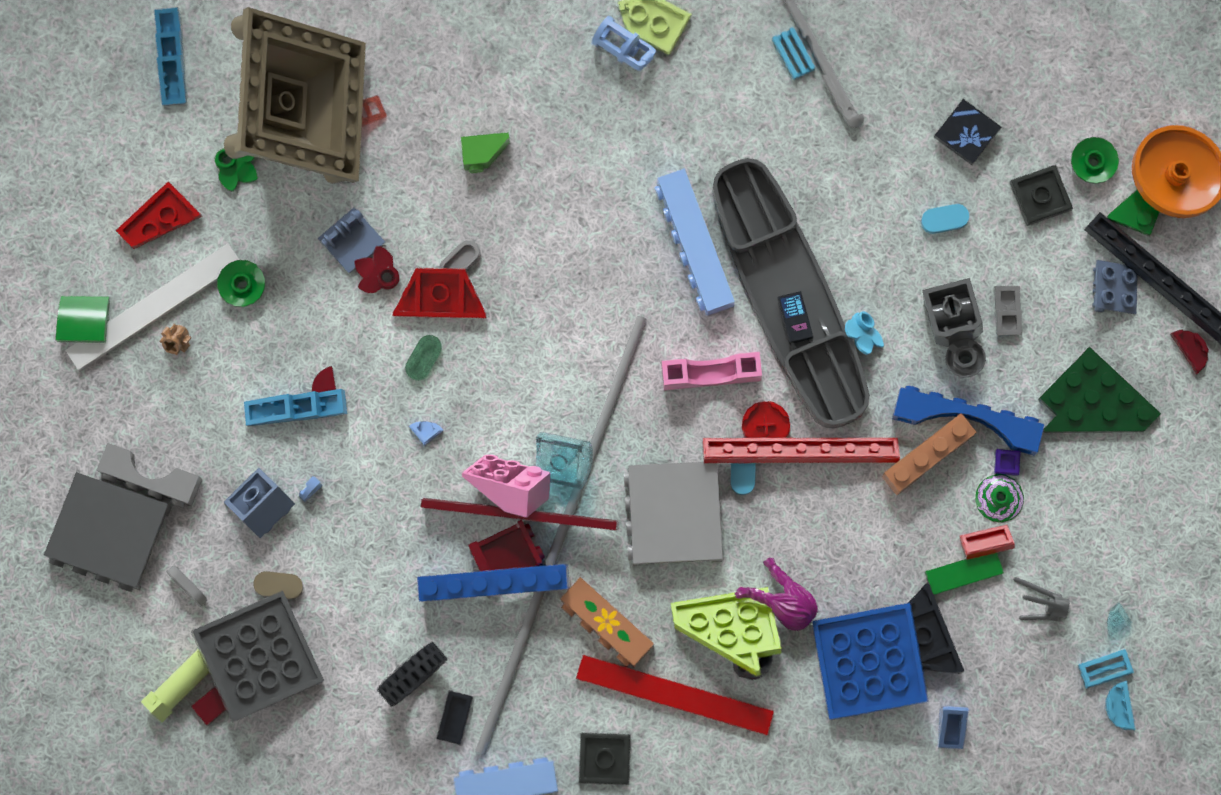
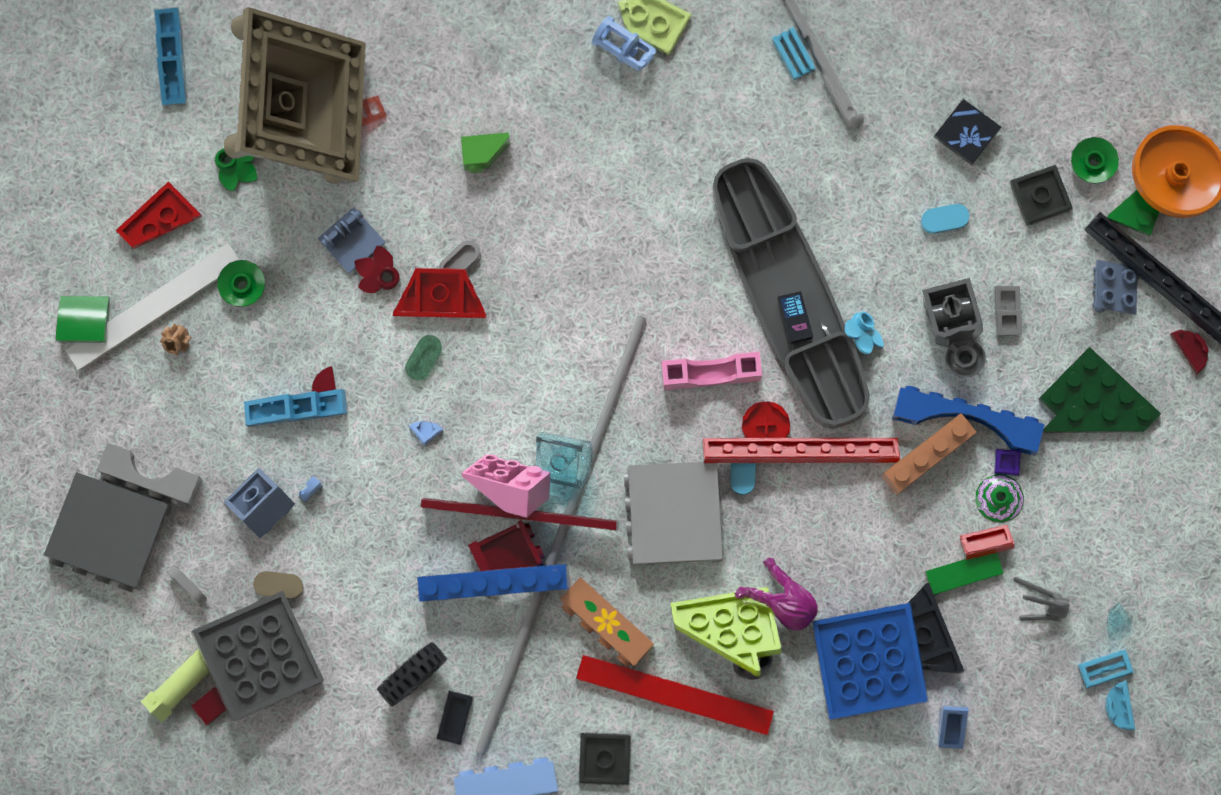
light blue brick [654,168,735,316] -> none

